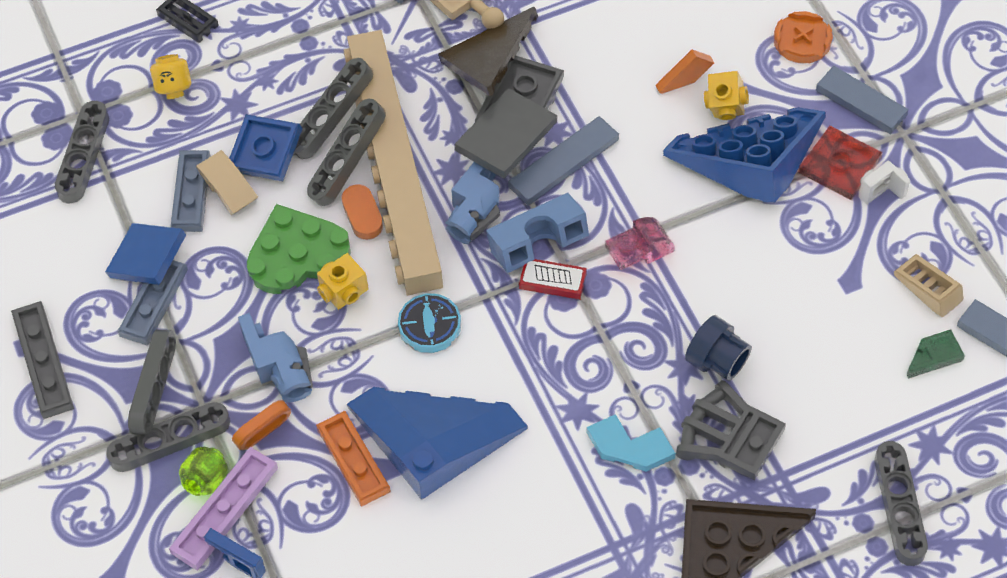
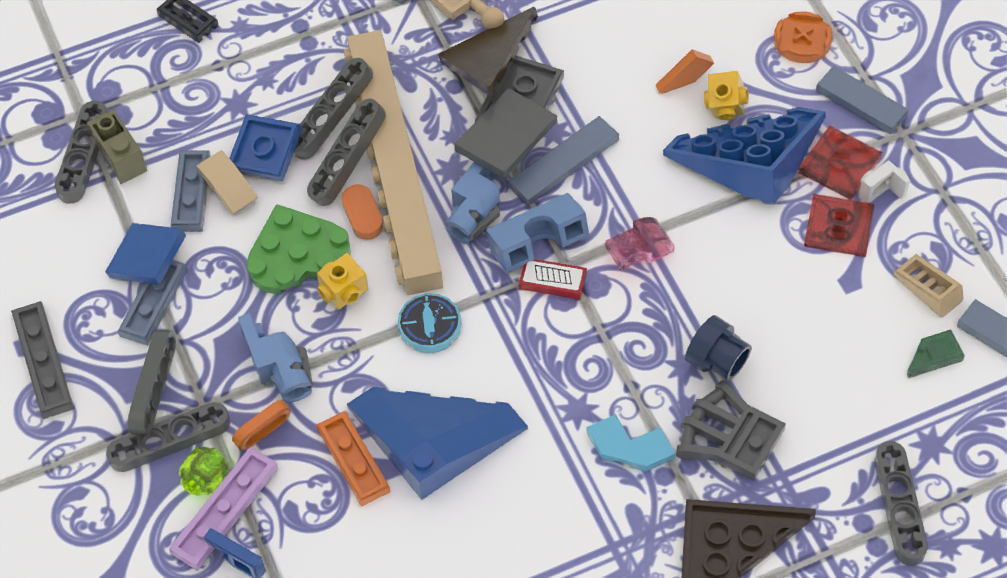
yellow head [150,54,191,99] -> none
none -> olive slope [87,109,147,184]
none -> clear red piece [804,194,875,257]

